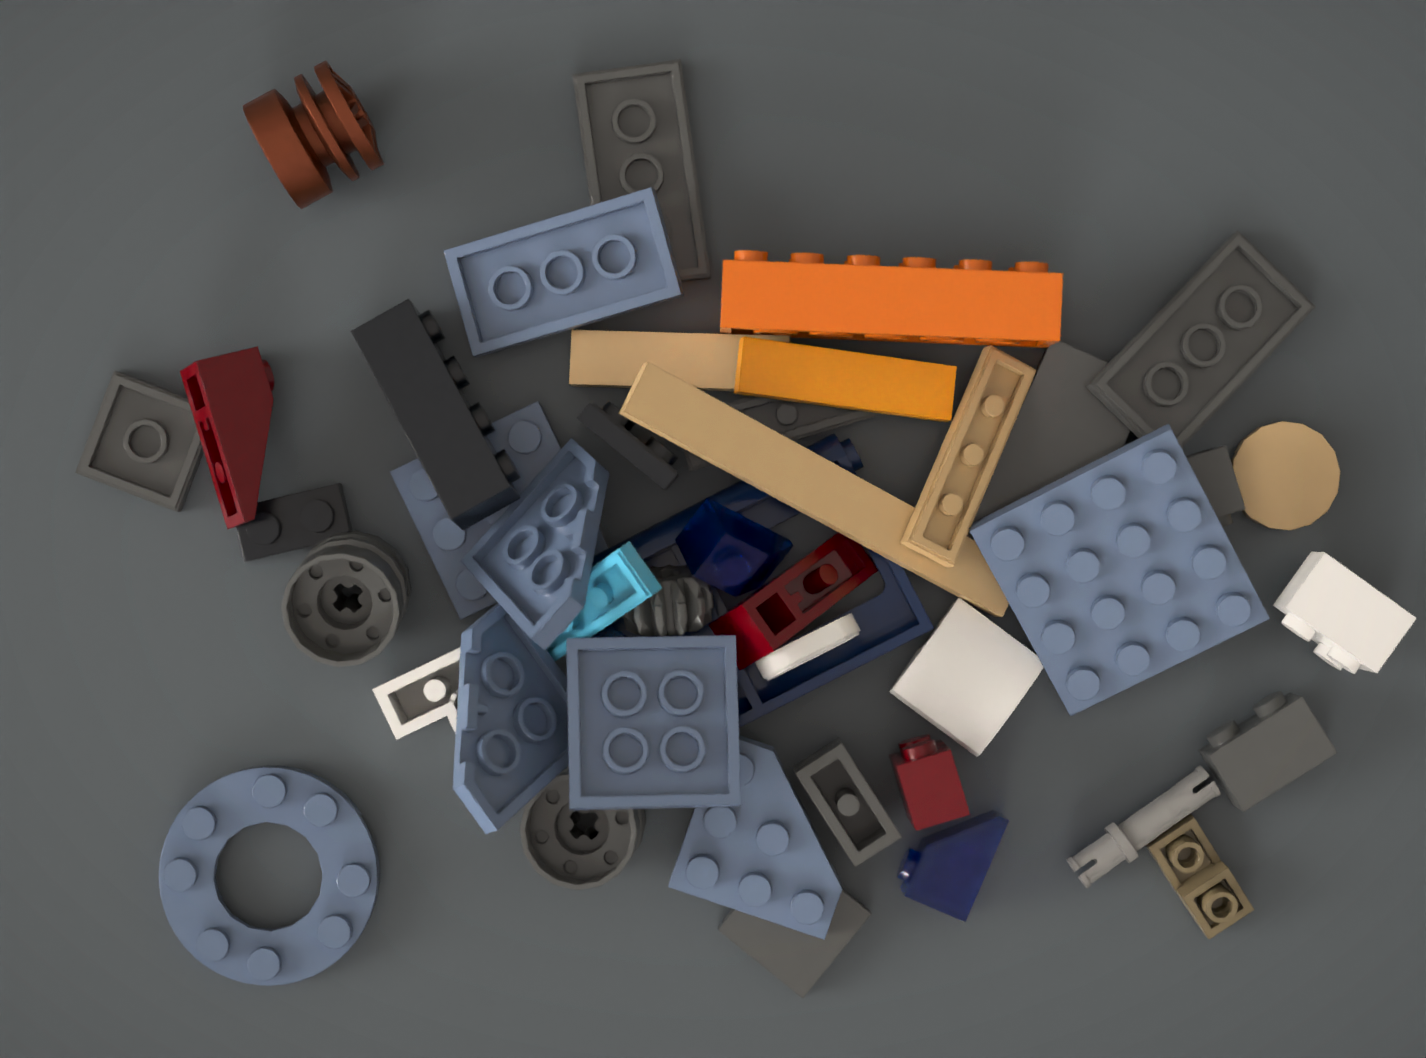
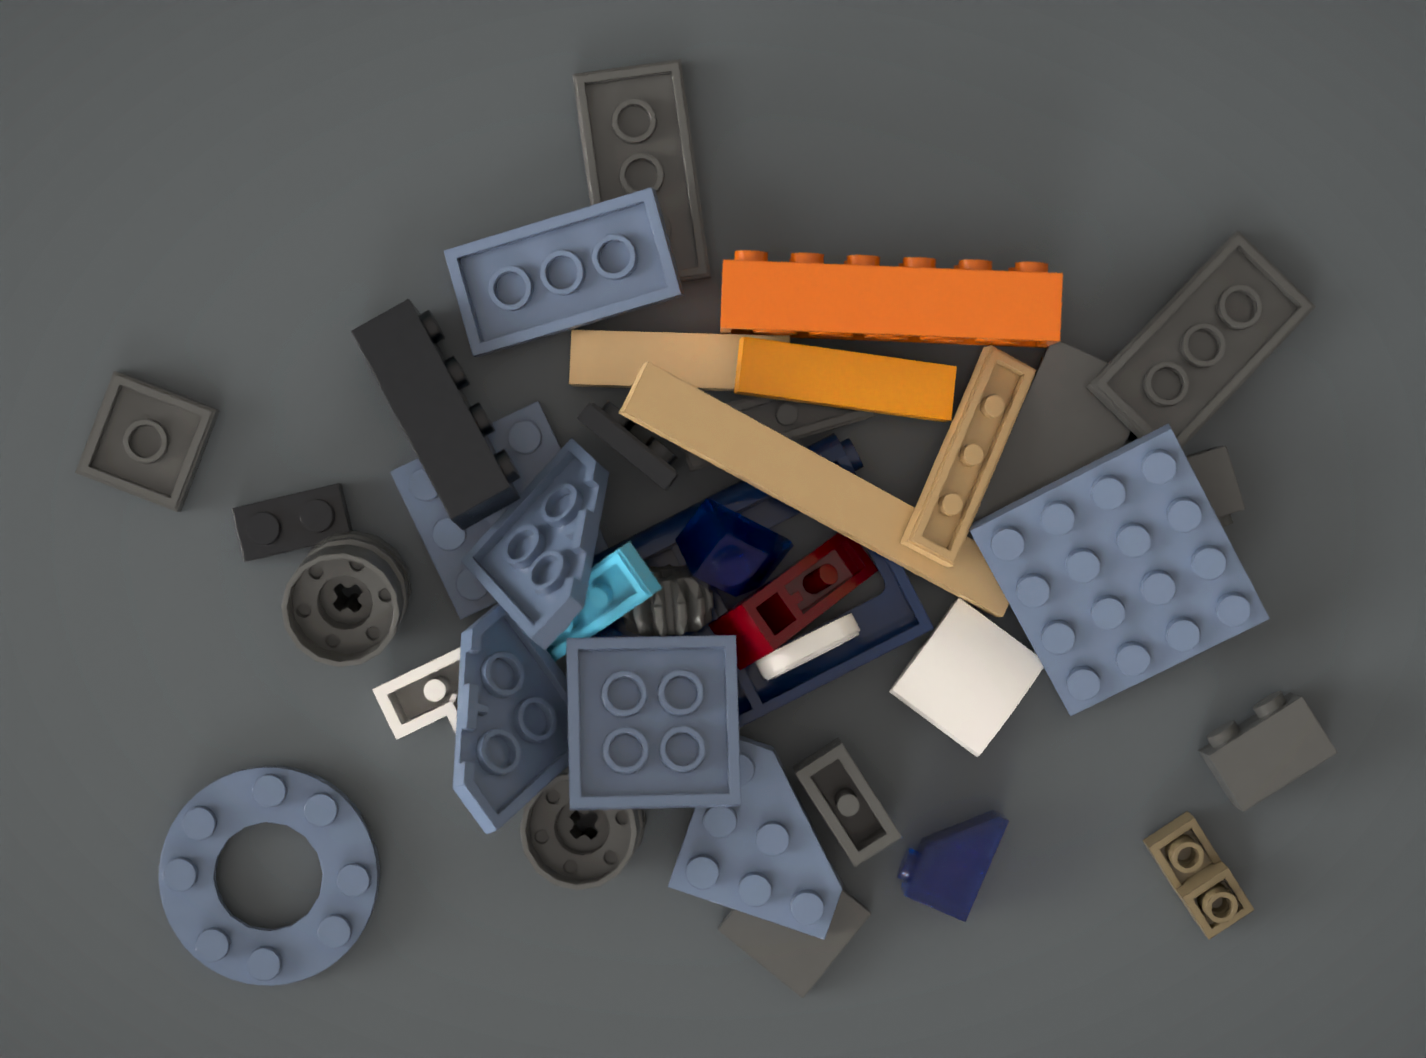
dark red slope [180,346,274,529] -> none
copper wheel [243,60,384,209] -> none
dark red brick [889,734,970,831] -> none
light grey pin [1066,765,1221,889] -> none
tan tile [1231,421,1340,530] -> none
white brick [1273,551,1417,674] -> none

